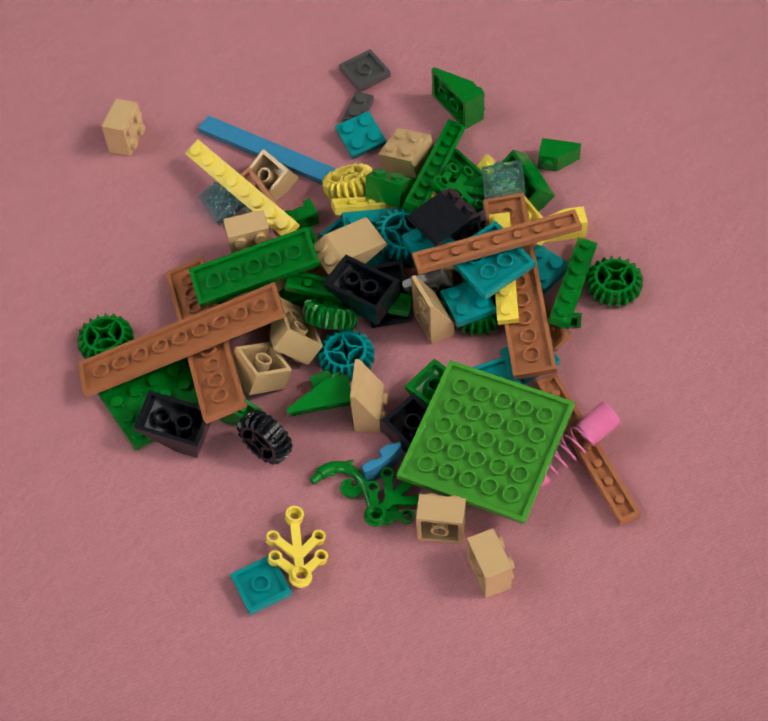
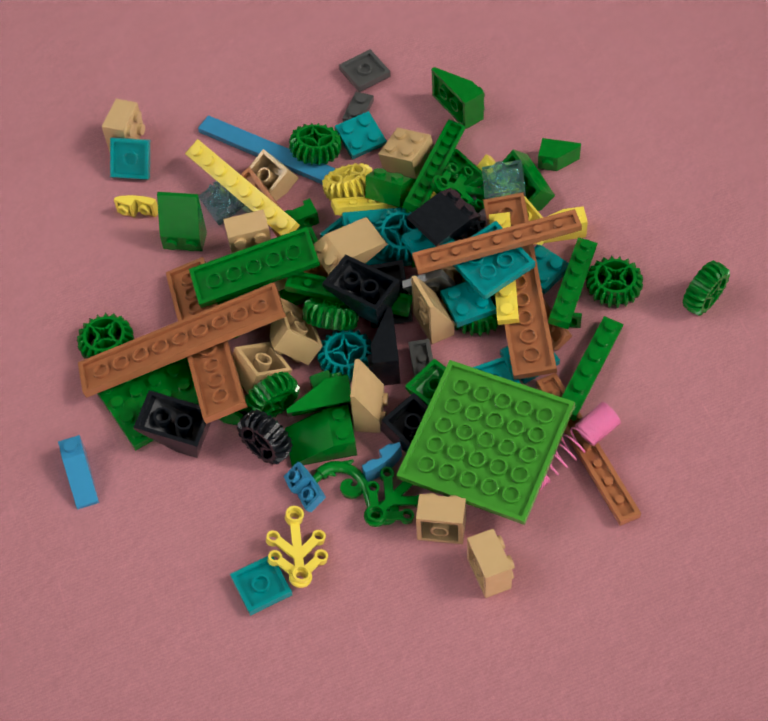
none -> dark azure slope [58,435,99,510]
none -> teal plate [110,137,151,179]
none -> light yellow slope [114,195,158,218]
none -> green slope [157,192,207,251]
none -> green gear [245,371,300,418]
none -> dark azure slope [283,462,326,512]
none -> green slope [285,405,357,467]
none -> green gear [289,123,342,166]
none -> black slope [367,307,401,386]
none -> dark grey plate [408,339,433,377]
none -> green plate [562,316,624,421]
none -> green gear [683,260,730,316]

